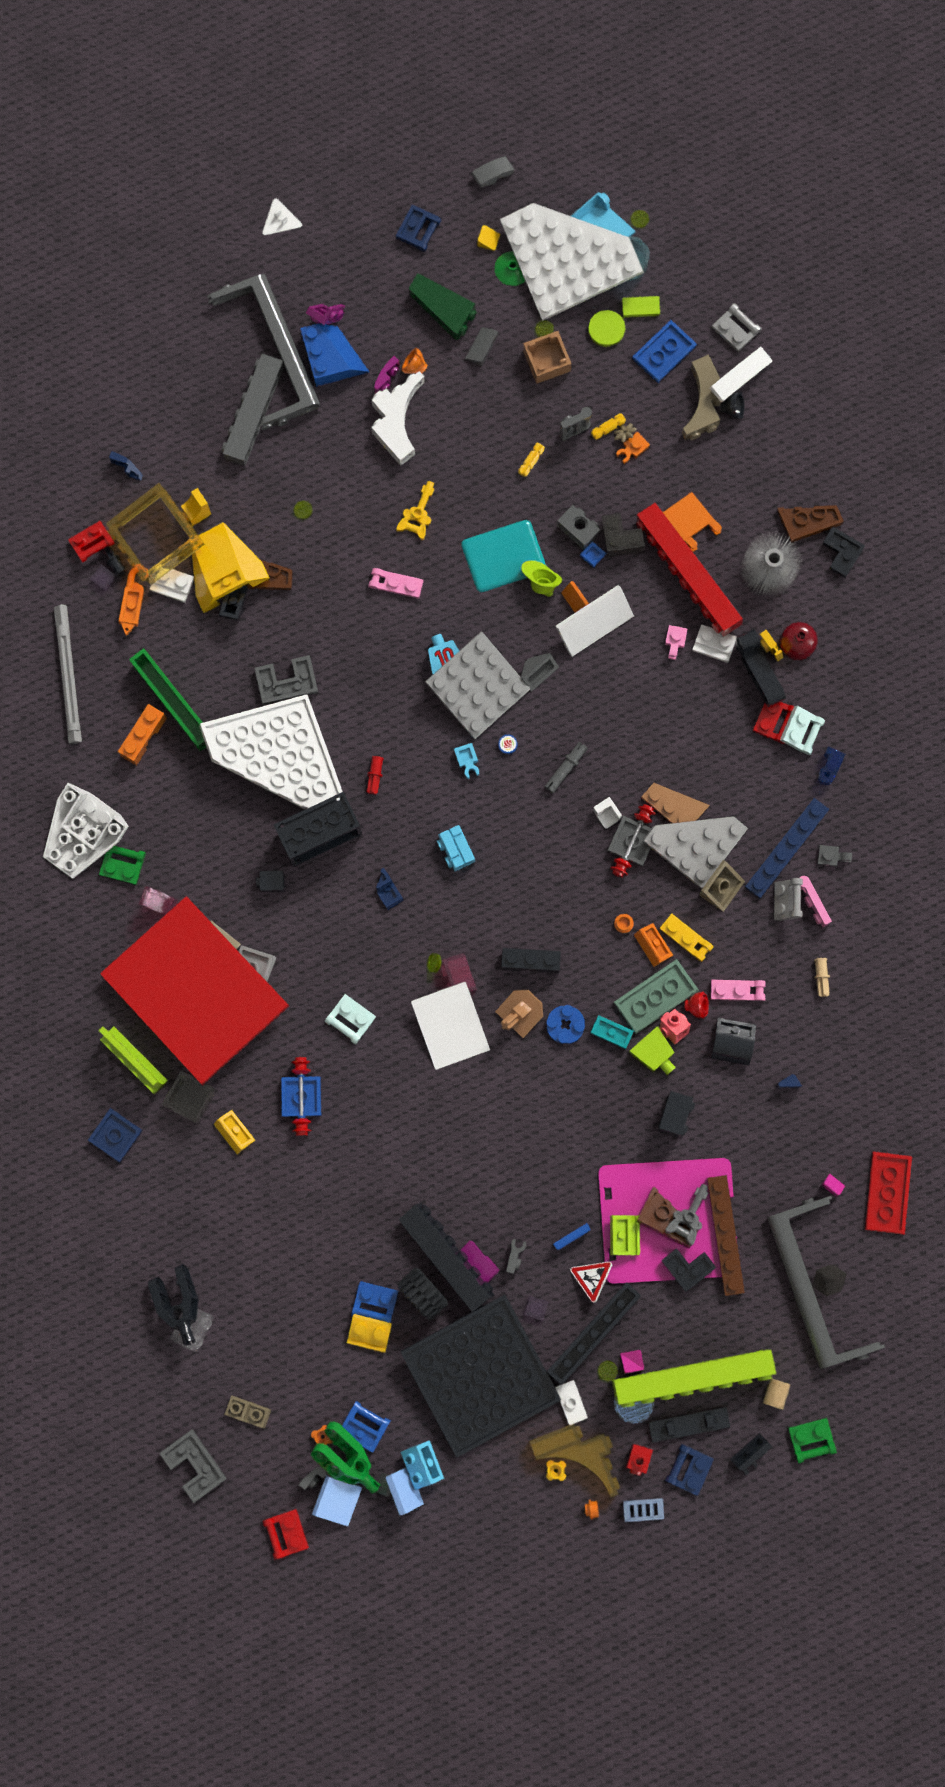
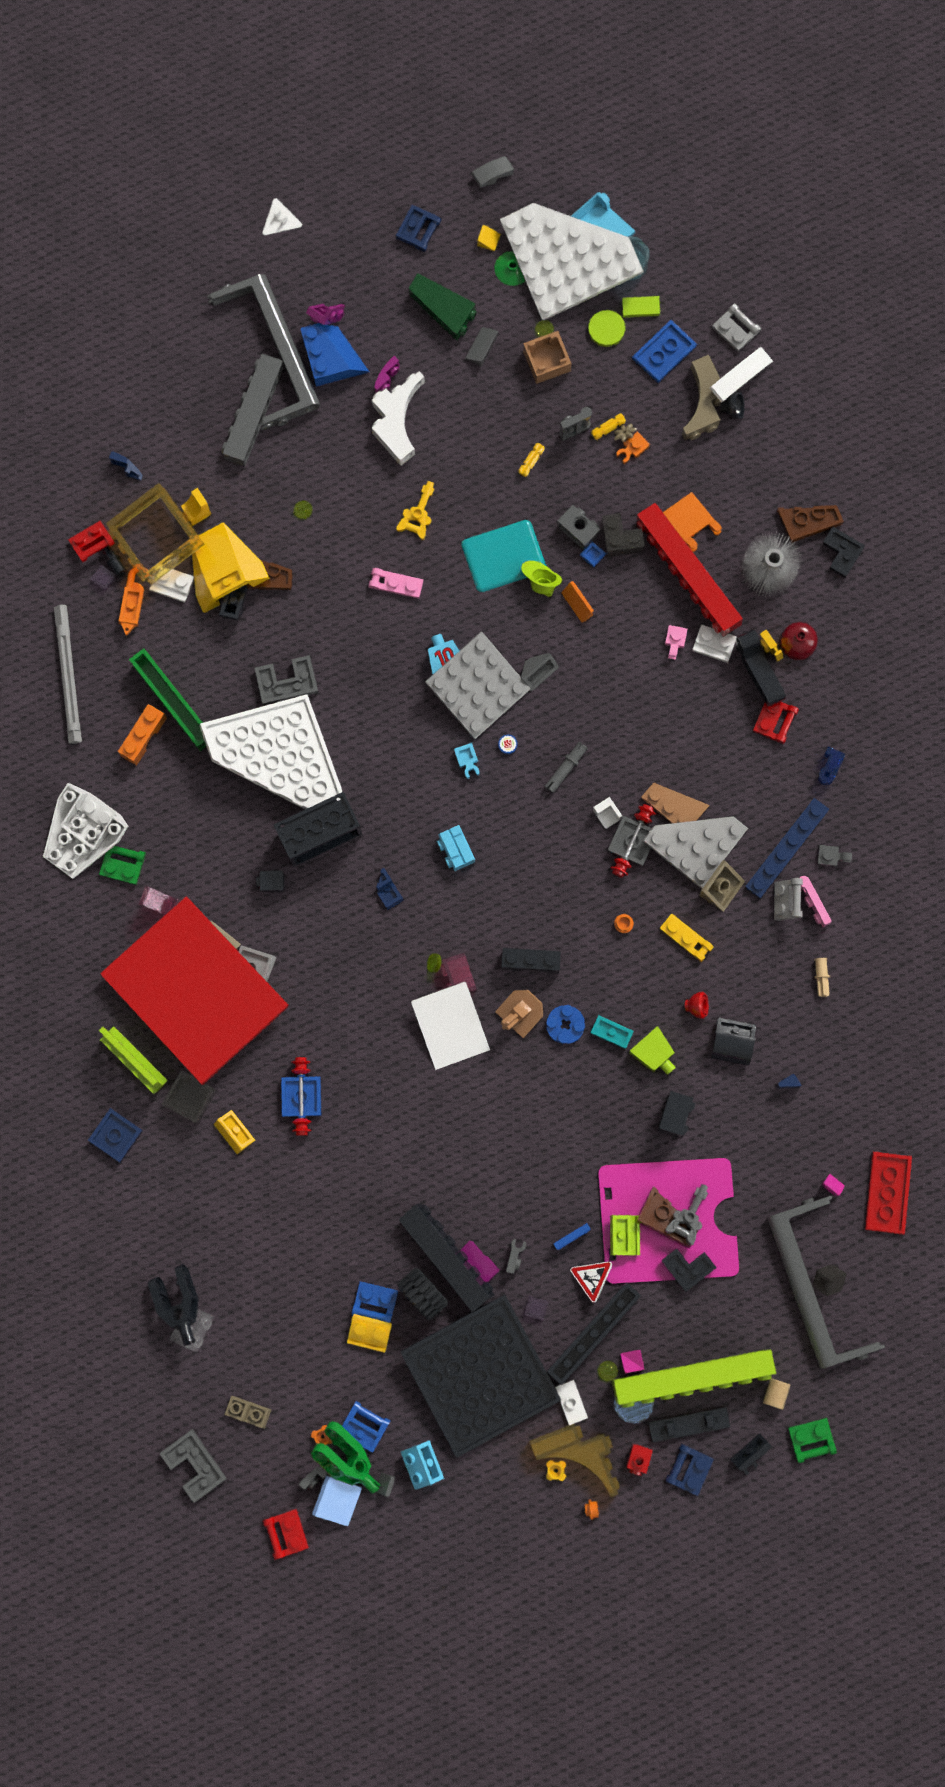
light aqua plate [324,994,376,1045] -> none
red axle [367,756,384,795] -> none
light blue tile [386,1467,424,1515] -> none
orange piece [402,348,427,374] -> none
white tile [556,585,634,656] -> none
sand green tile [613,959,699,1034] -> none
sand blue slope [623,1498,664,1522] -> none
clear neon green piece [631,210,649,228] -> none
orange slope [634,923,673,967] -> none
coral brick [659,1009,691,1044] -> none
reddish brown plate [707,1175,745,1296] -> none
bright pink plate [711,980,766,1001] -> none
light aqua plate [780,706,825,755] -> none

